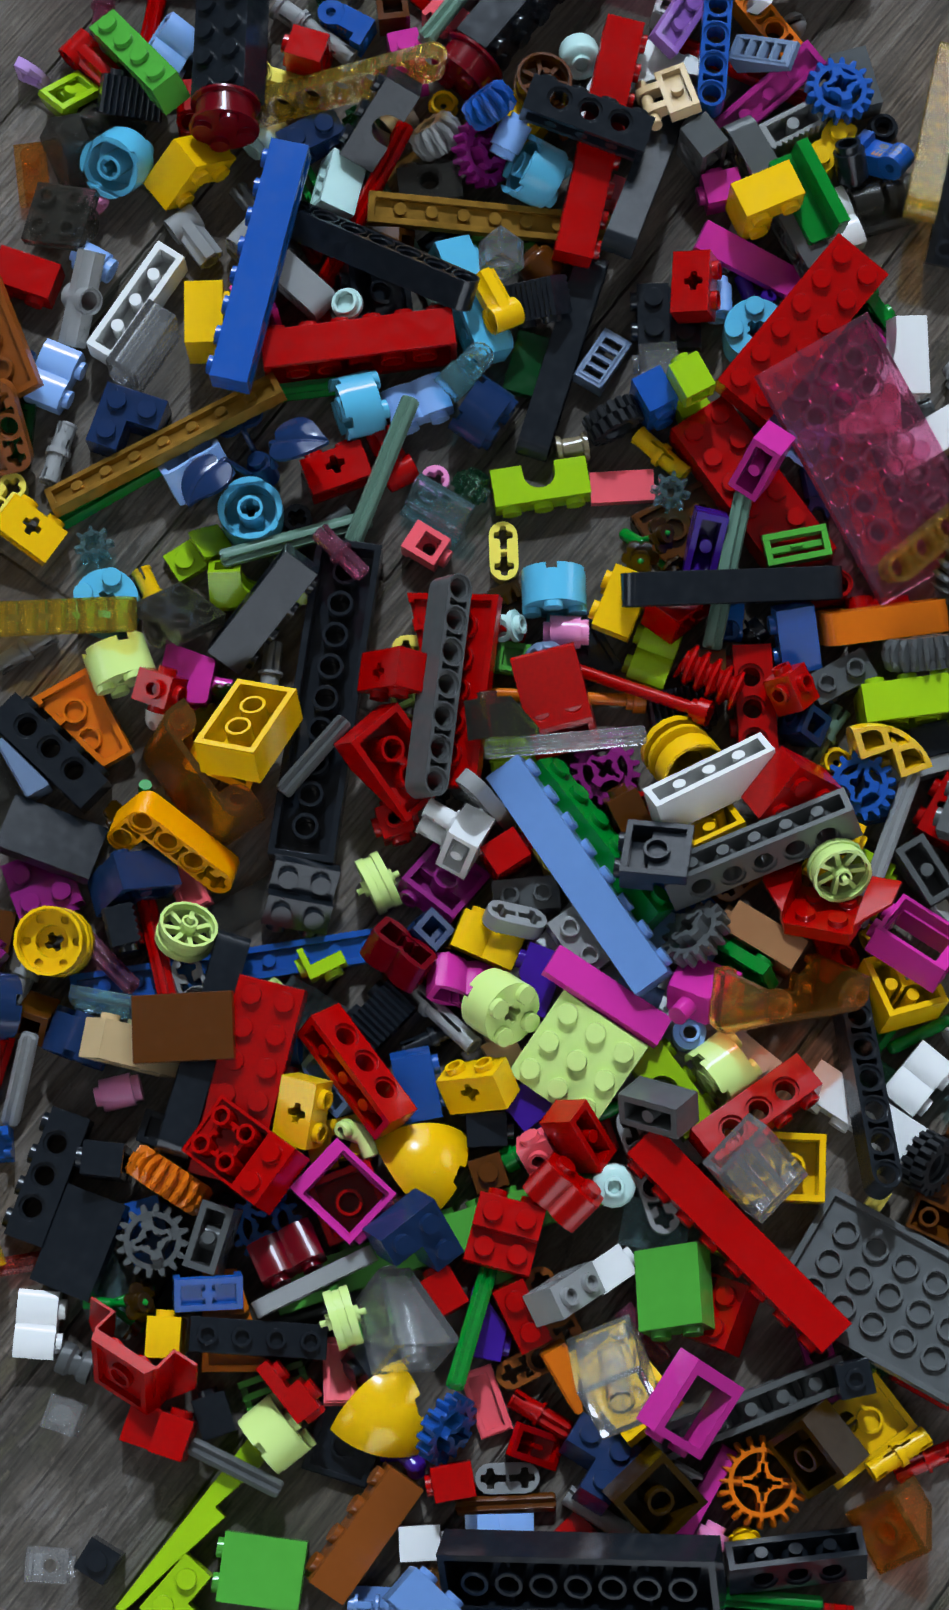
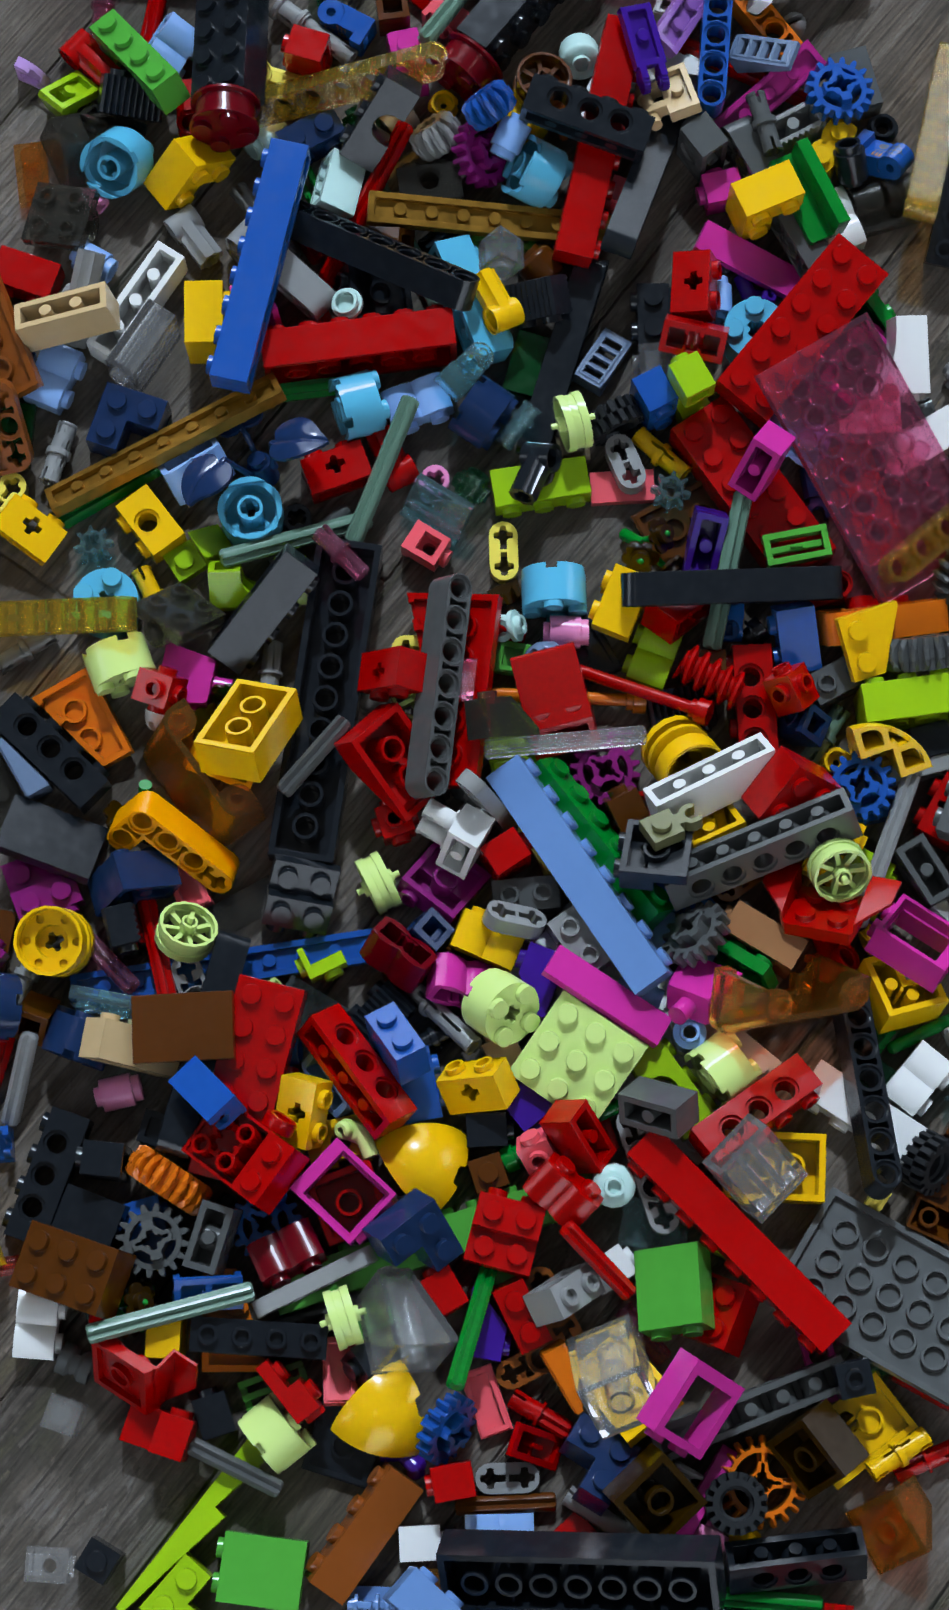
none -> reddish brown brick [9,1220,137,1319]
none -> tan brick [14,281,120,352]
none -> sand green axle [85,1282,255,1344]
none -> yellow brick [115,484,187,564]
none -> blue hinge [168,1056,247,1130]
none -> red tile [261,1109,297,1138]
none -> blue brick [364,1001,431,1086]
none -> clear pink tile [460,658,478,703]
none -> clear light blue pin [495,400,541,451]
none -> black piece [509,441,562,505]
none -> yellowish green wheel [550,390,596,453]
none -> red axle [559,1220,636,1300]
none -> light grey beam [605,434,646,495]
none -> dark purple hinge [617,2,670,95]
none -> olive plate [639,803,703,852]
none -> red brick [658,313,730,364]
none -> black tyre [704,1472,768,1536]
none -> dark grey pin [745,90,784,157]
none -> yellow wing [834,600,898,683]

